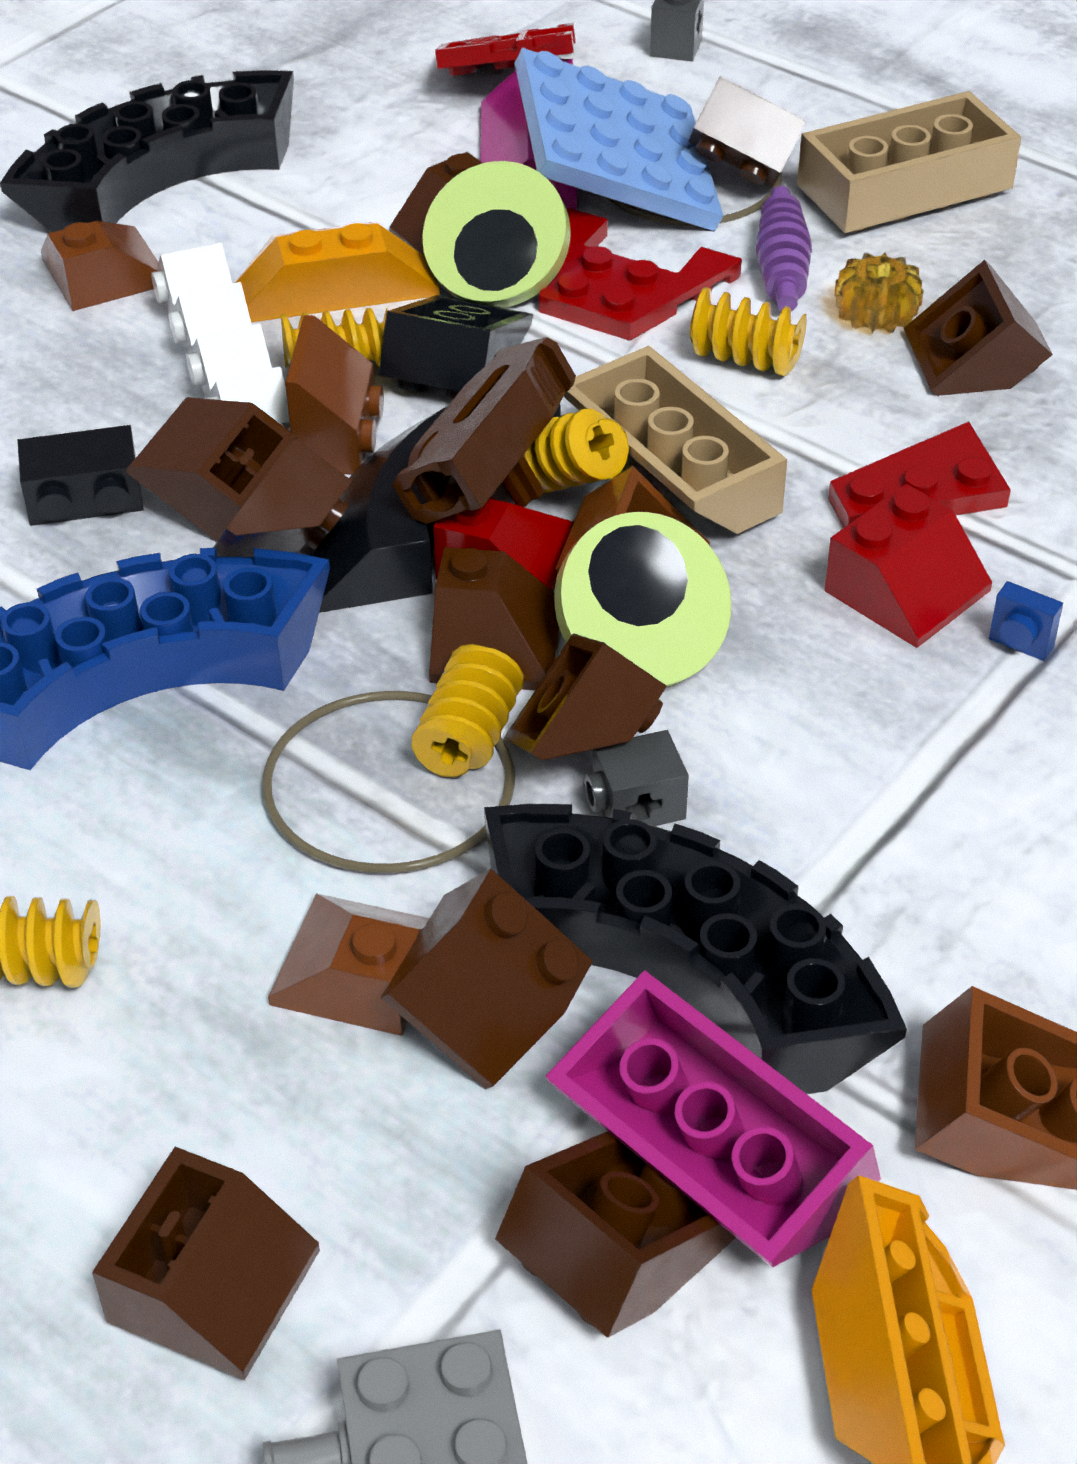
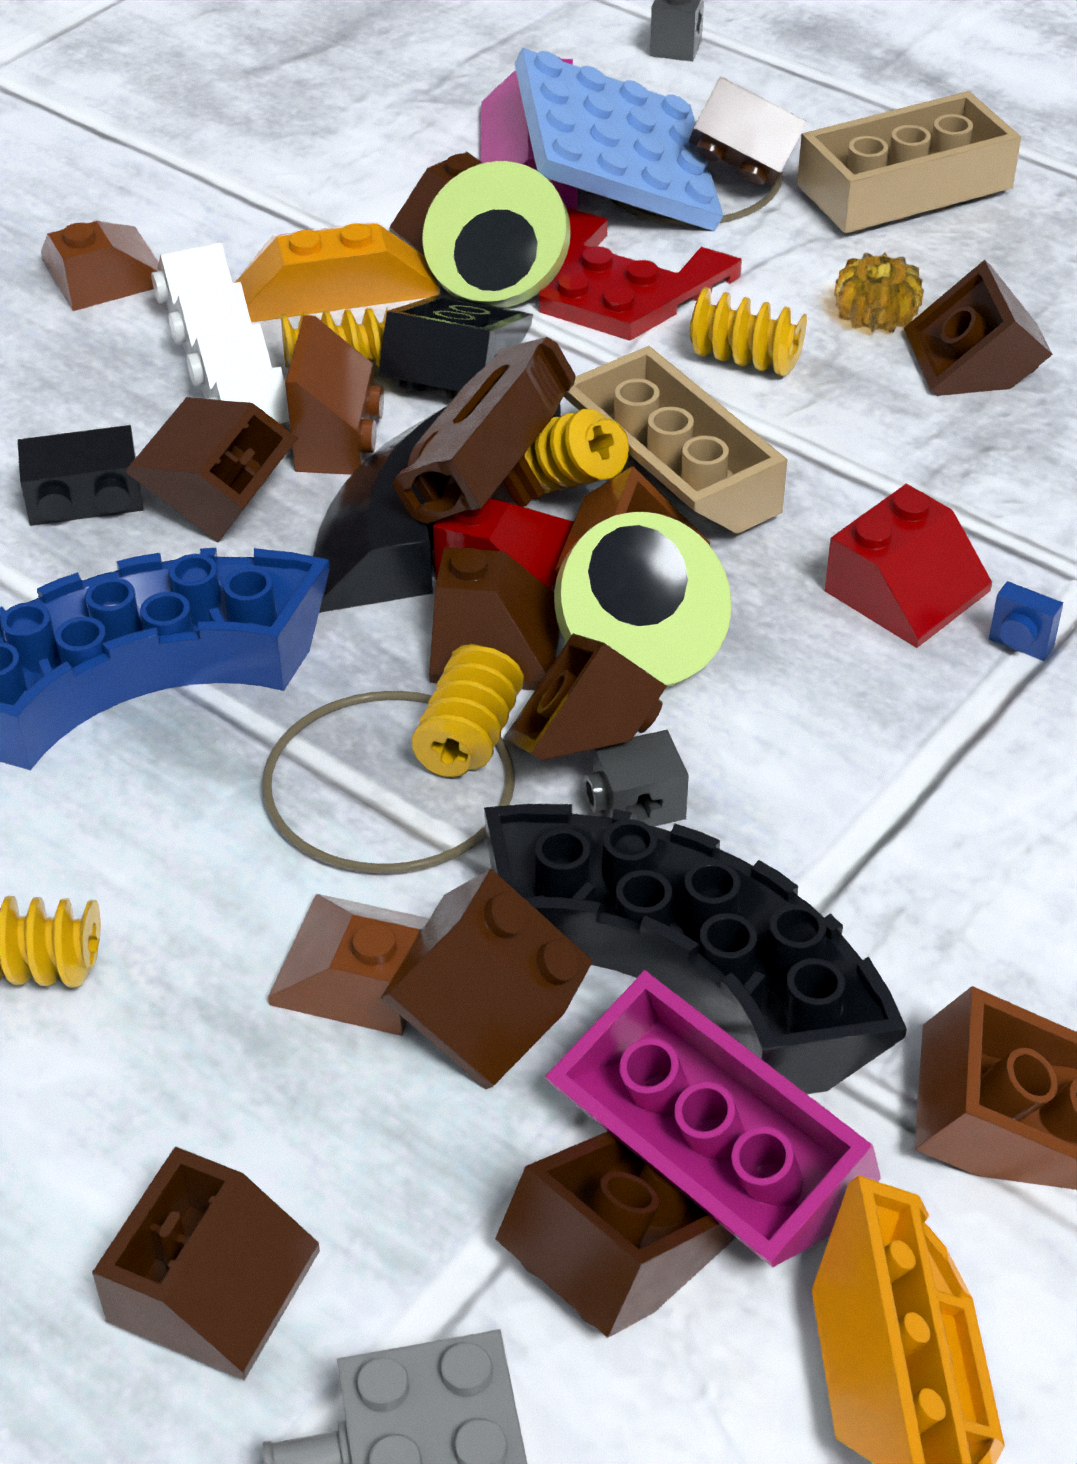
black brick [0,70,294,232] -> none
reddish brown slope [213,438,352,557] -> none
red wing [435,23,576,76] -> none
medium lavender piece [756,186,812,311] -> none
red wing [828,421,1011,528] -> none

